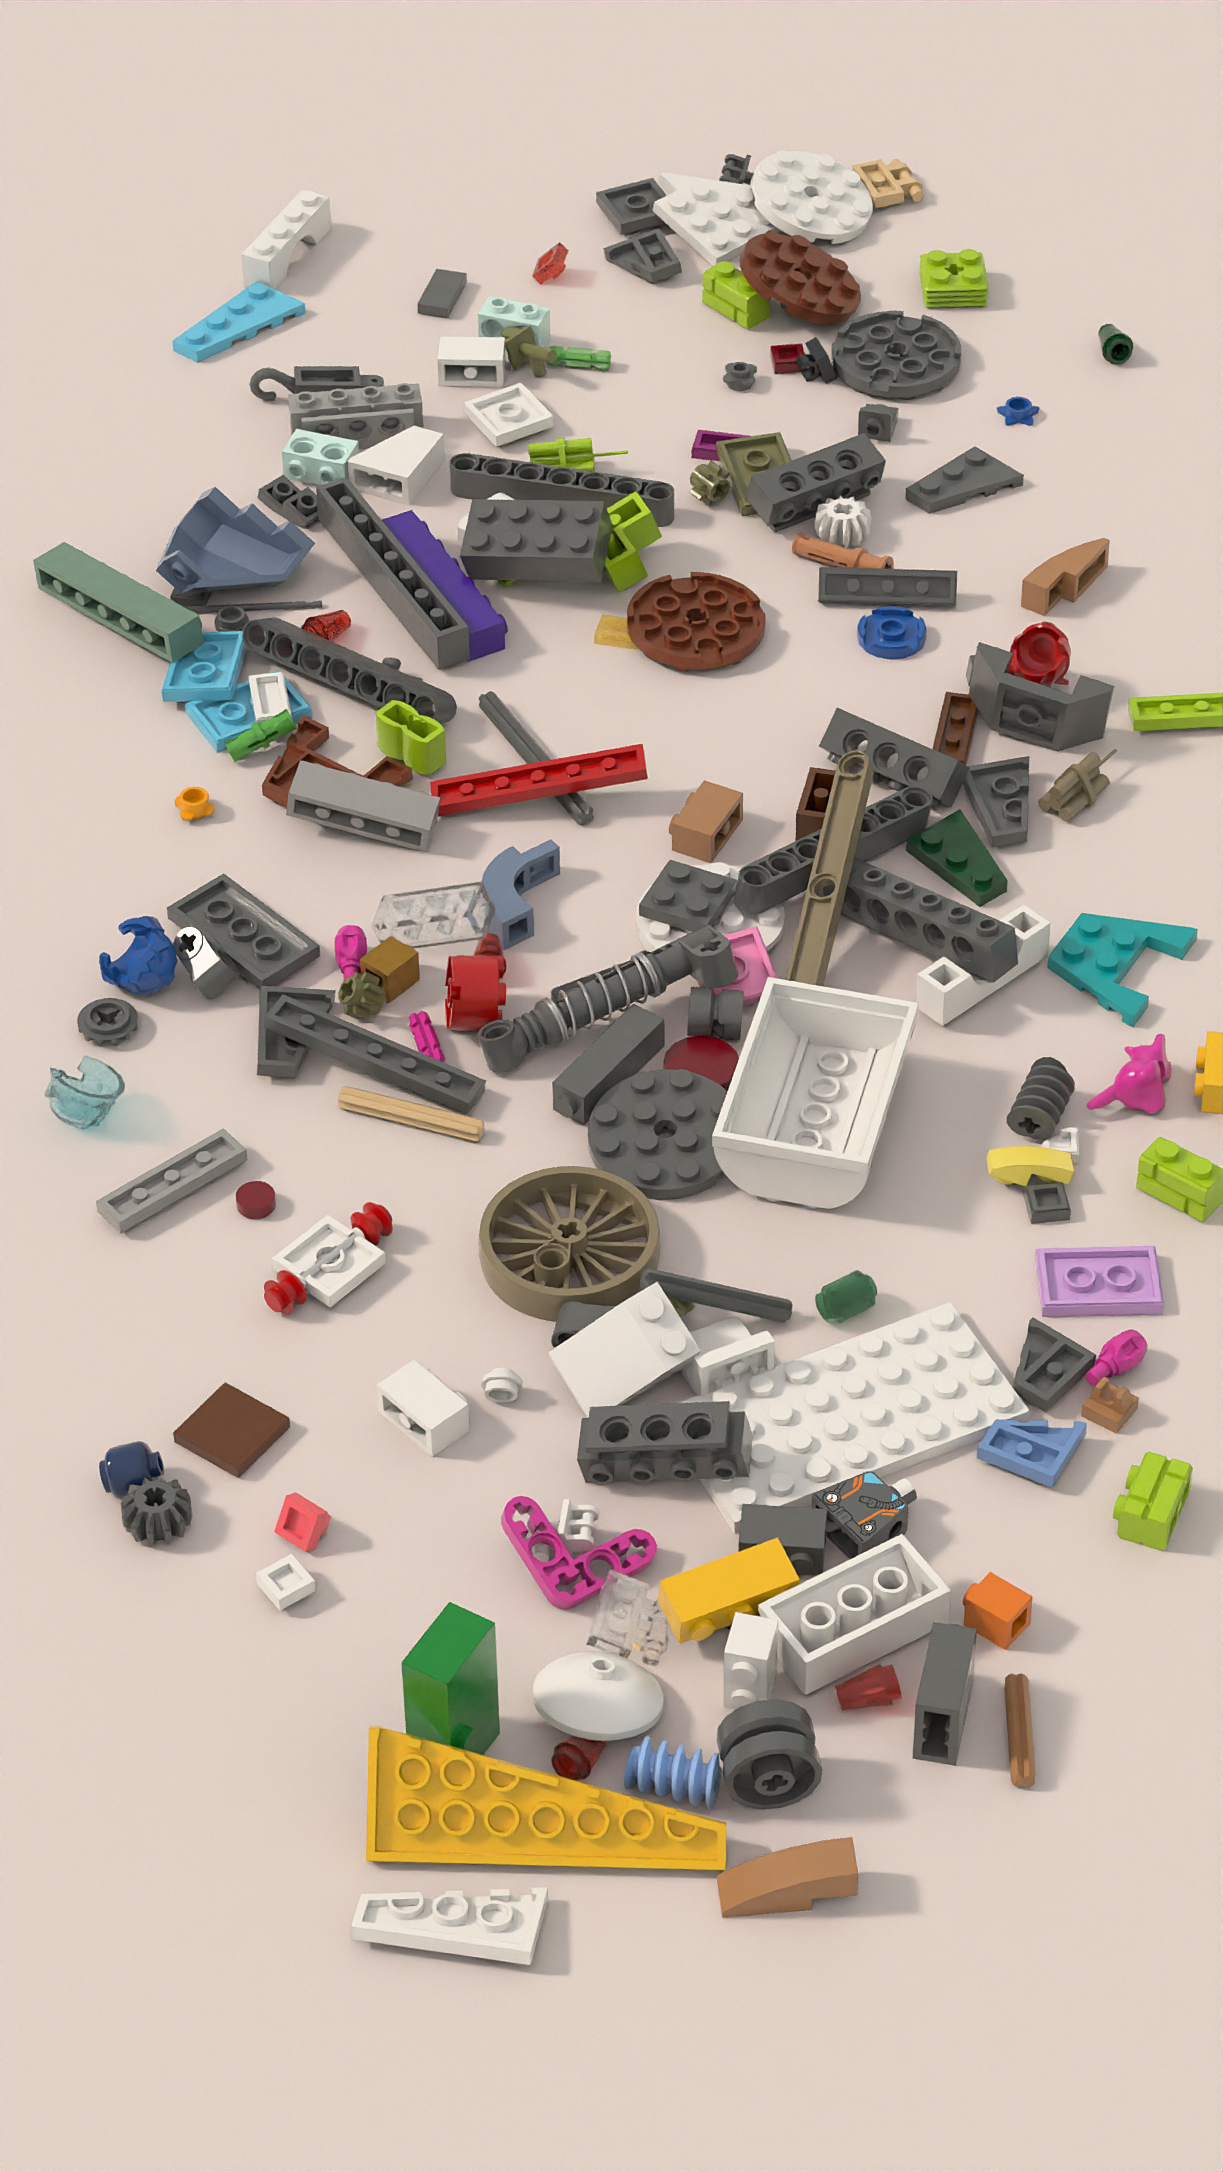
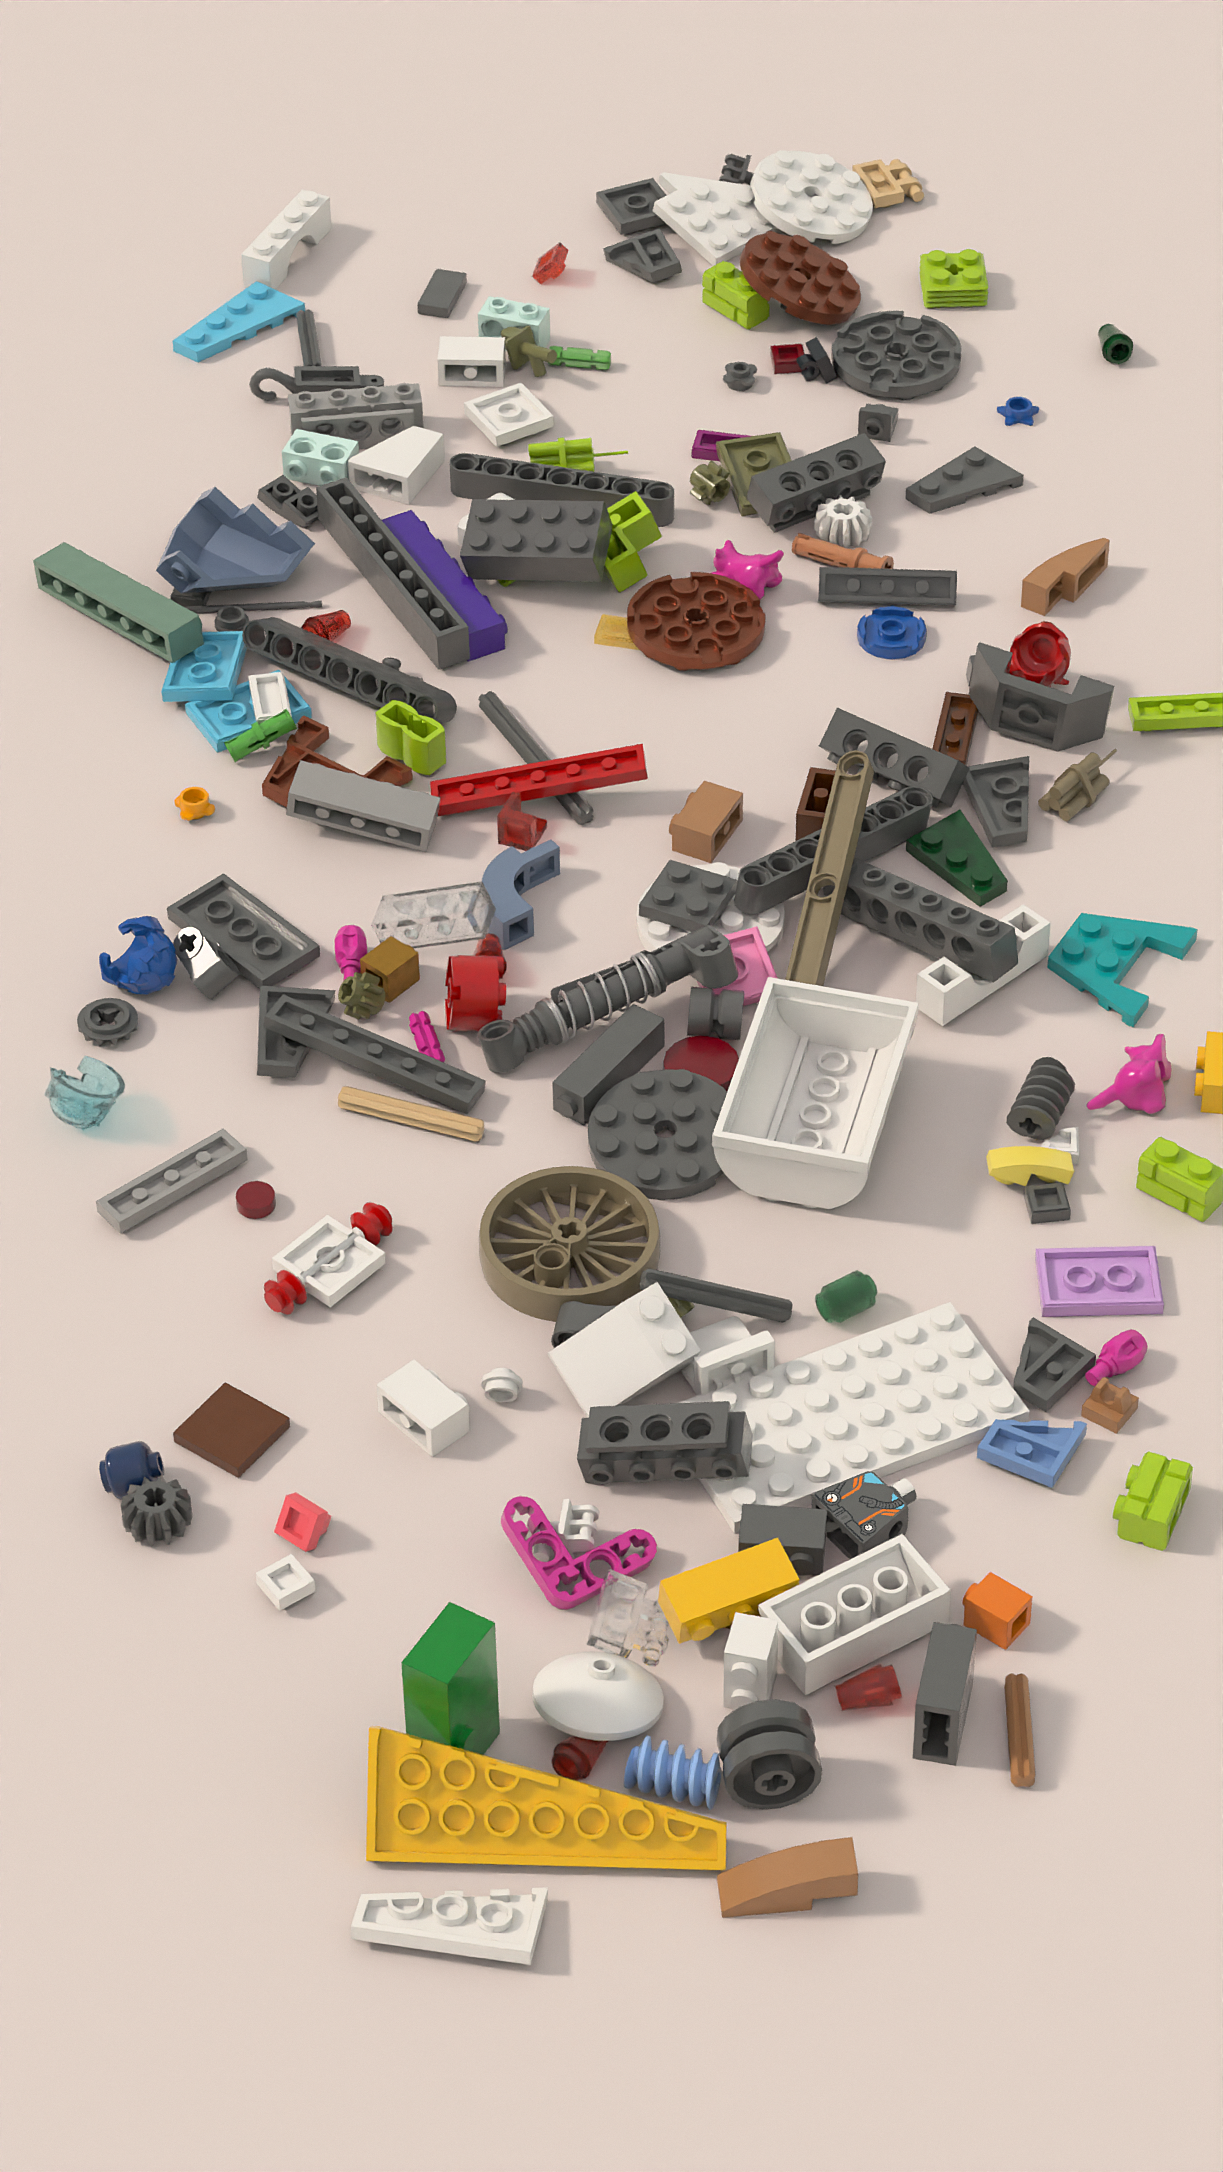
none -> dark grey axle [296,309,321,366]
none -> clear red panel [497,791,547,851]
none -> dark pink animal [712,540,784,600]

